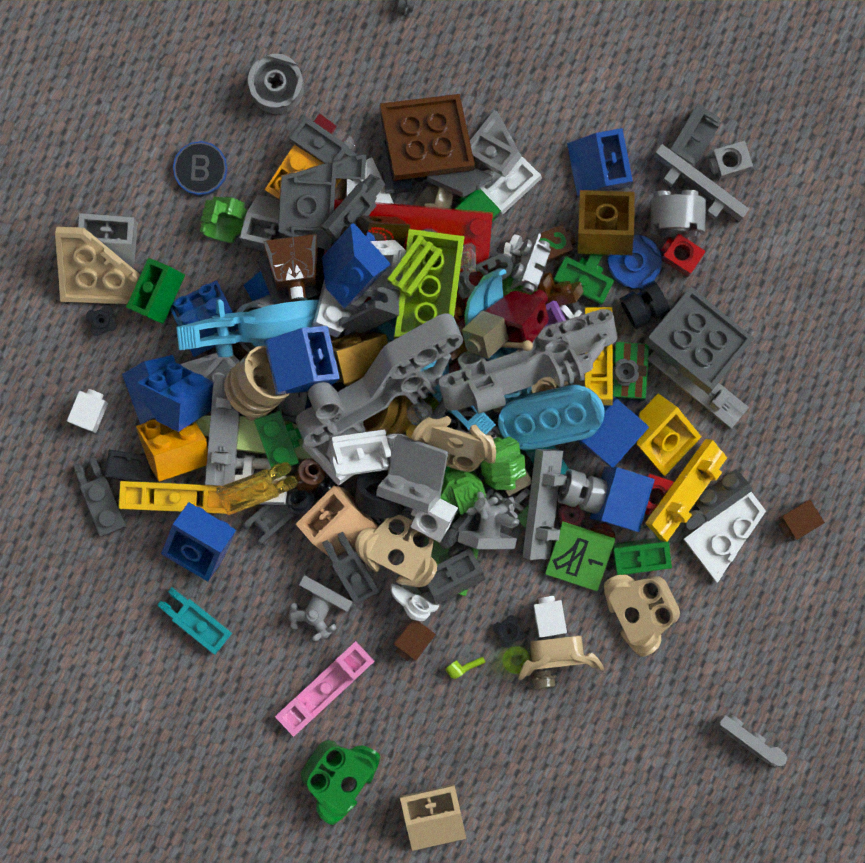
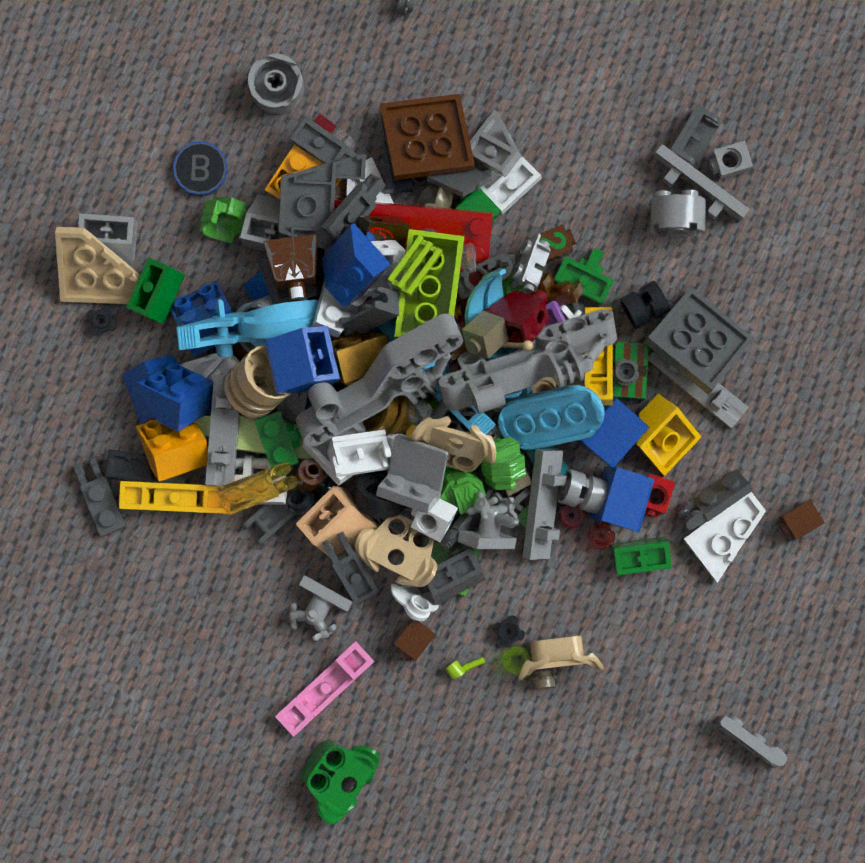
white brick [67,389,108,433] -> none
teal hinge [157,587,233,655] -> none
blue brick [161,502,236,582] -> none
tan slope [400,784,466,851] -> none
white piece [504,234,524,258] -> none
white brick [533,596,567,637] -> none
bright green tile [545,522,615,591] -> none
blue slope [567,128,633,197] -> none
pearl gold brick [578,190,635,255] -> none
tan piece [604,575,680,657] -> none
blue tile [607,235,662,289] -> none
yellow hinge [645,439,727,542] -> none
red brick [661,233,706,277] -> none

